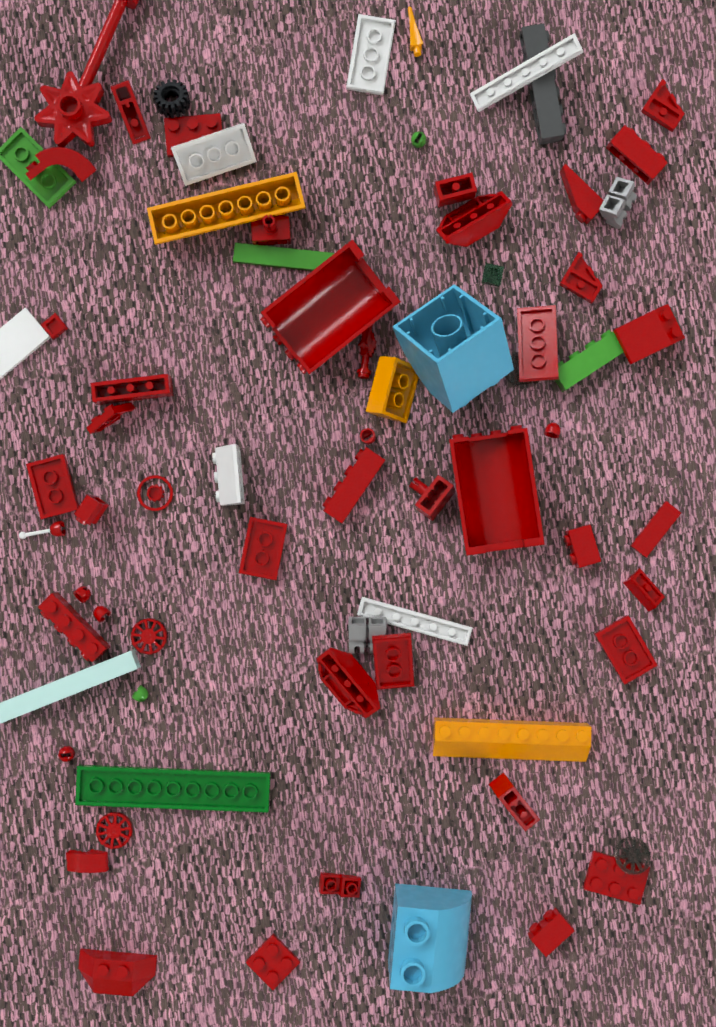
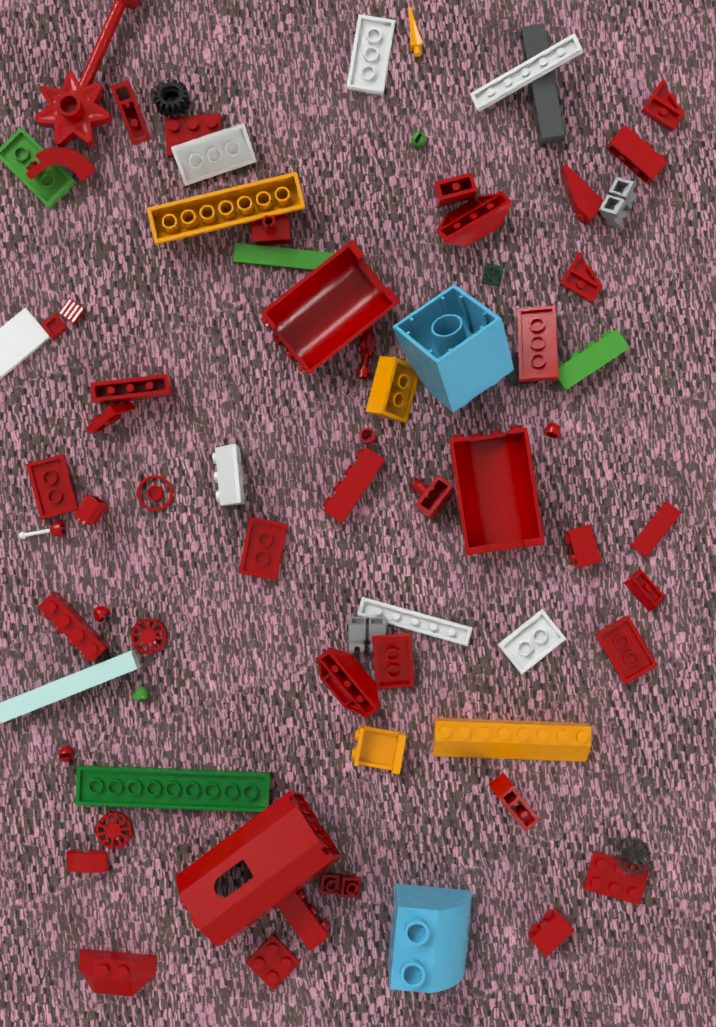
red hinge [73,586,91,603] -> none
red slope [613,304,685,365] -> none
none -> tile [59,298,86,325]
none -> red panel [176,790,343,947]
none -> red brick [277,888,330,951]
none -> light orange panel [351,725,406,774]
none -> white tile [497,609,566,675]

